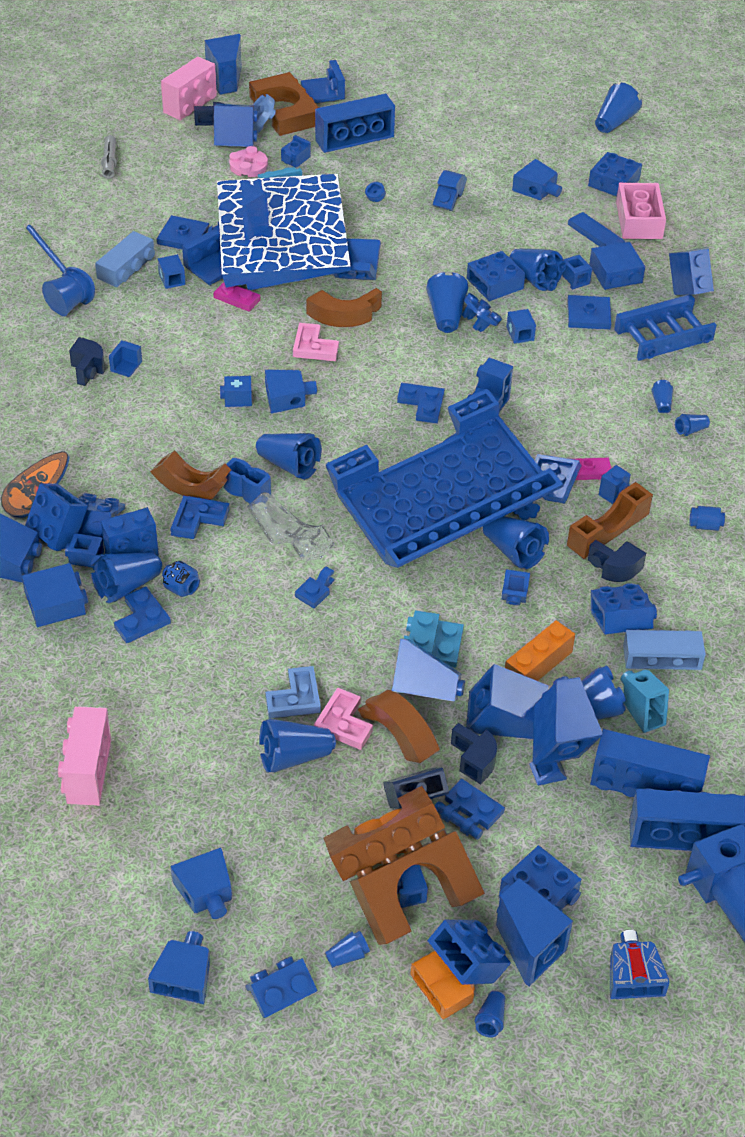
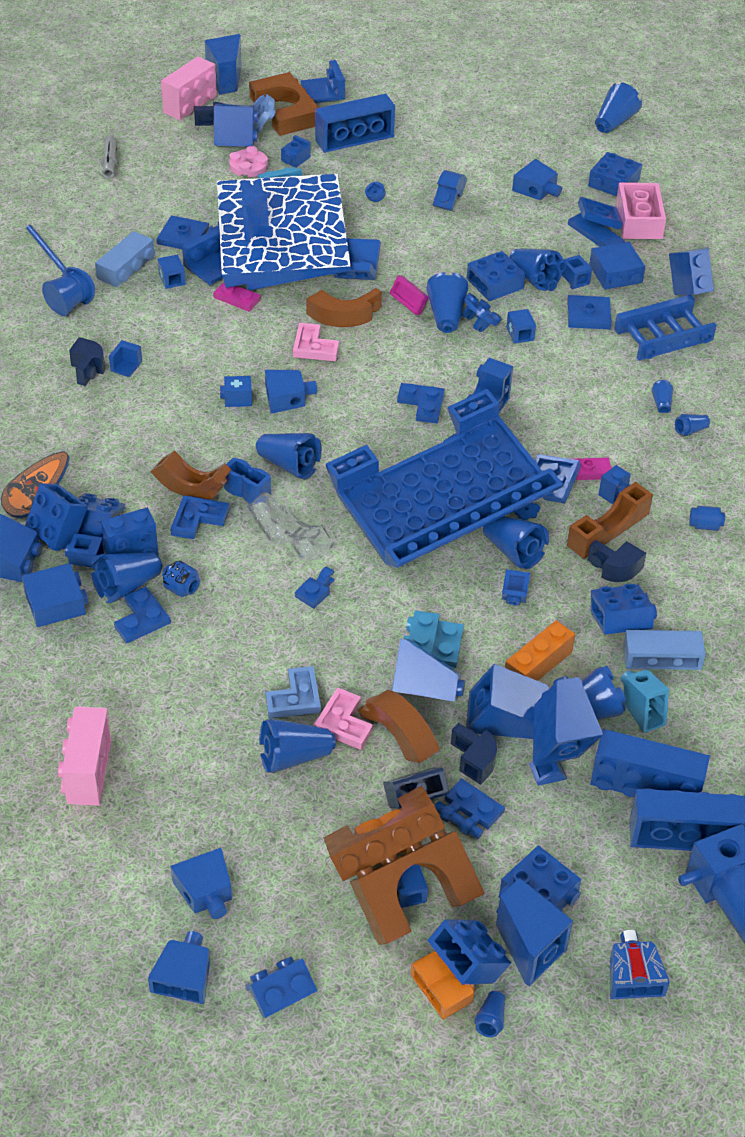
blue cone [325,931,370,968] -> none
none -> dark pink tile [389,275,429,315]
none -> blue plate [578,197,623,230]

